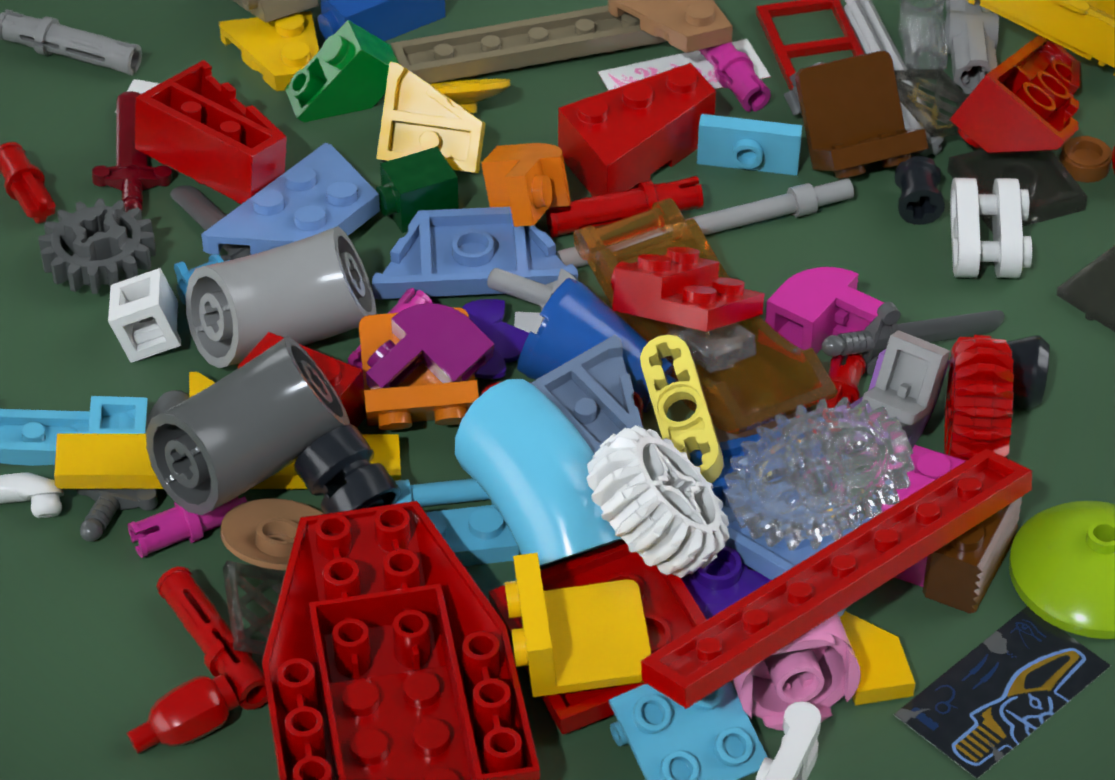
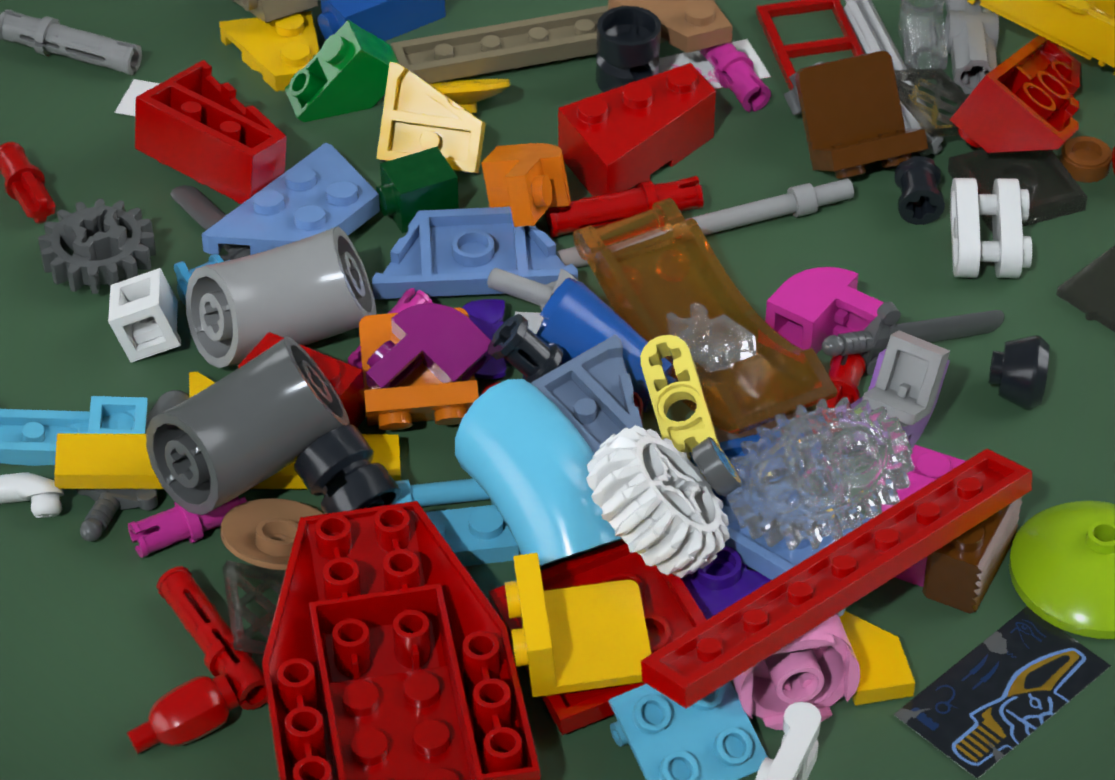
dark red sword [92,91,172,213] -> none
red plate [611,246,765,332] -> none
medium azure plate [697,114,802,176] -> none
red gear [944,335,1014,461] -> none
none -> black bush [488,314,563,383]
none -> black wheel [596,6,661,92]
none -> dark grey tile [691,437,742,497]

